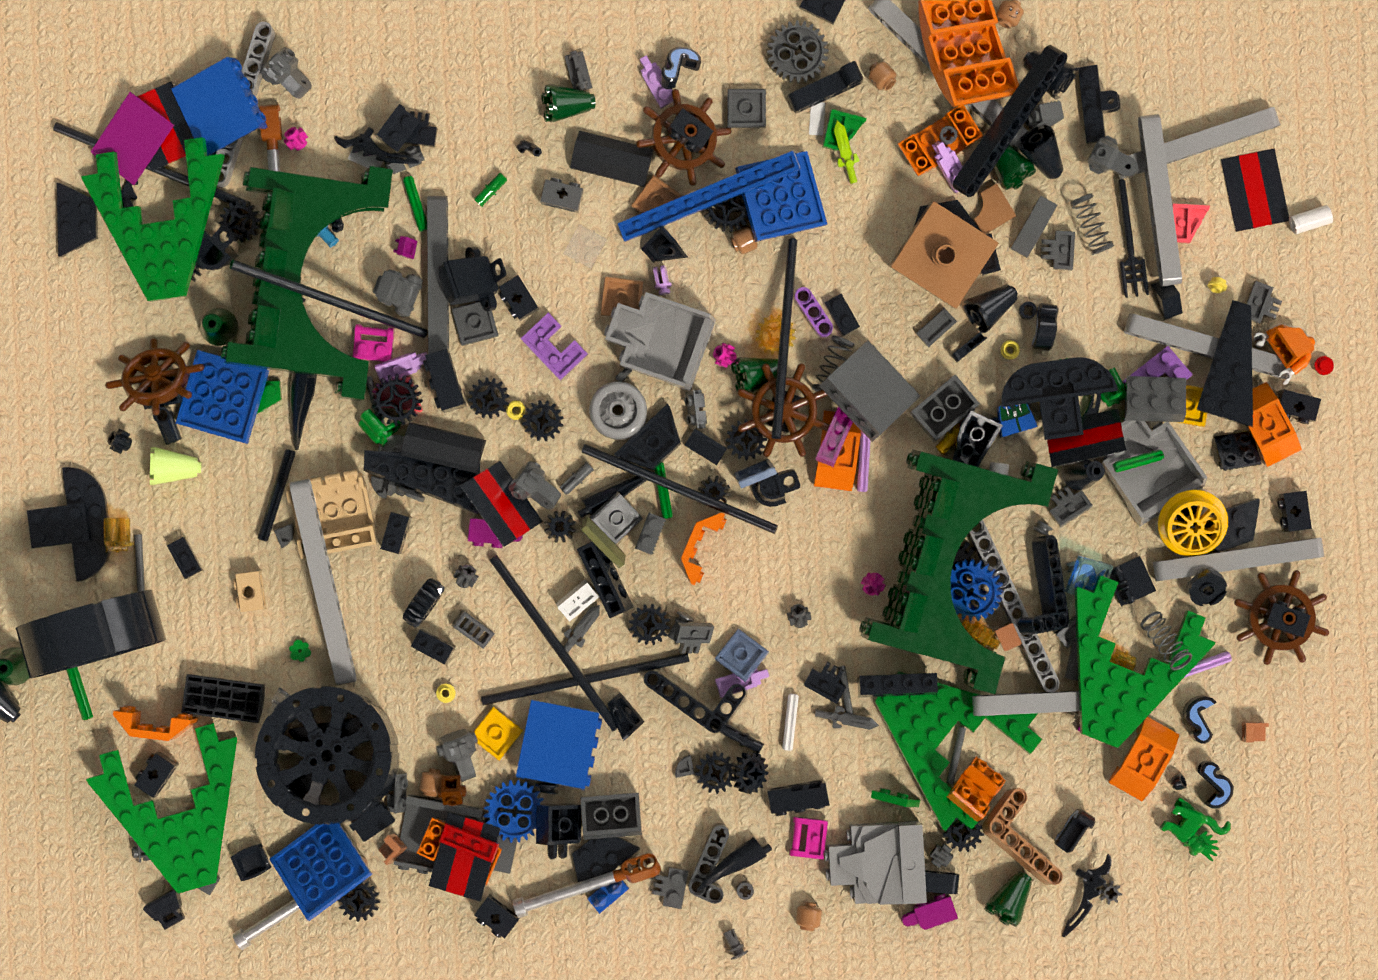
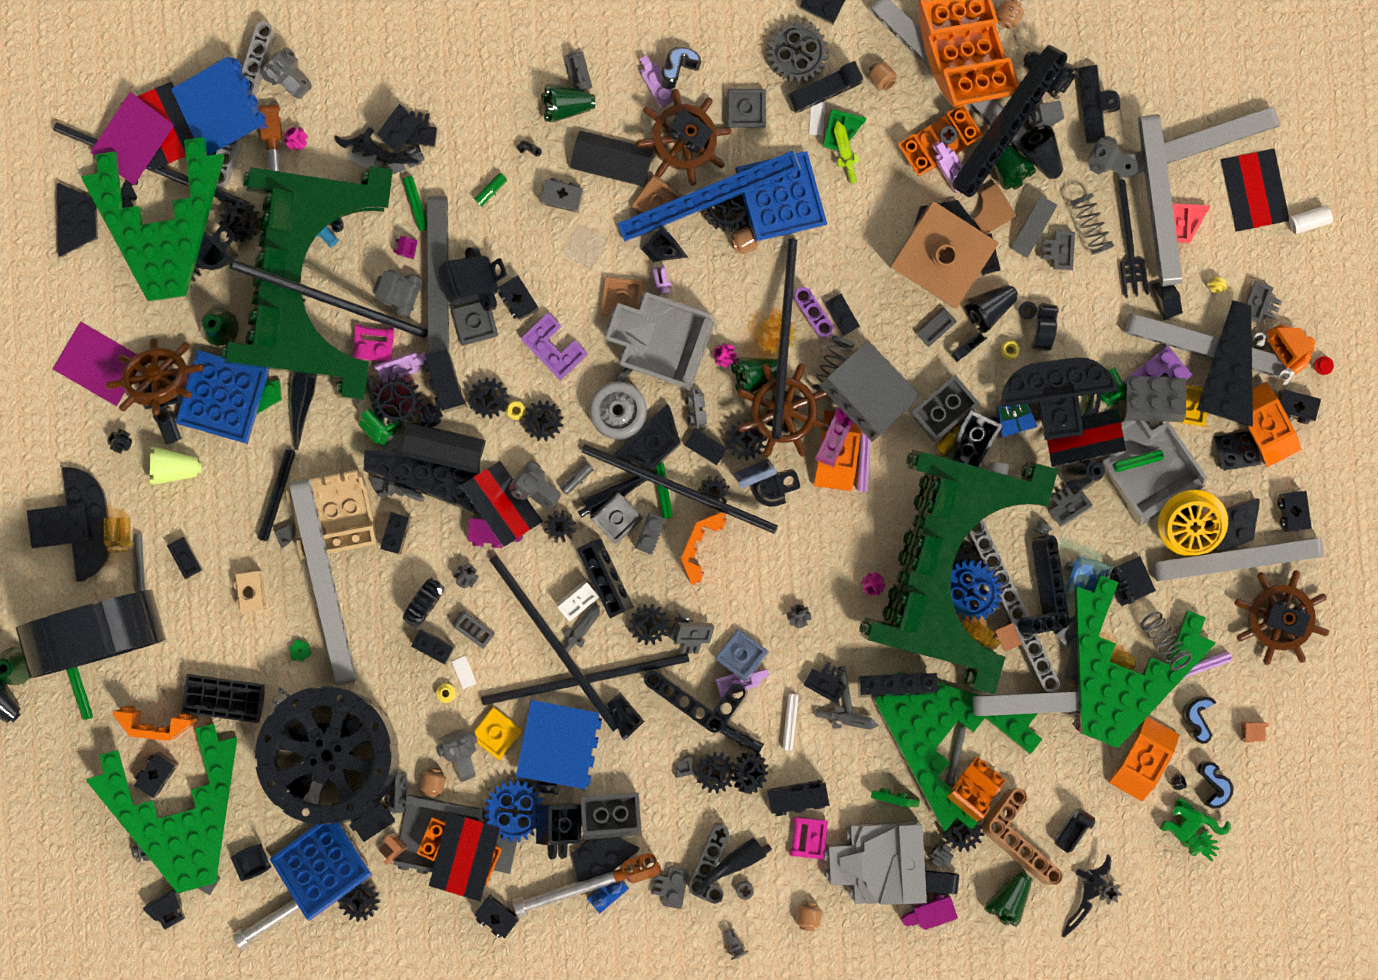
reddish brown brick [438,775,467,806] -> none
red tile [439,823,500,863] -> none
olive tile [581,516,626,568] -> none
black plate [1187,568,1227,606] -> none
none -> magenta sticker [53,322,137,407]
none -> black gear [418,404,443,427]
none -> white sticker [452,656,477,689]

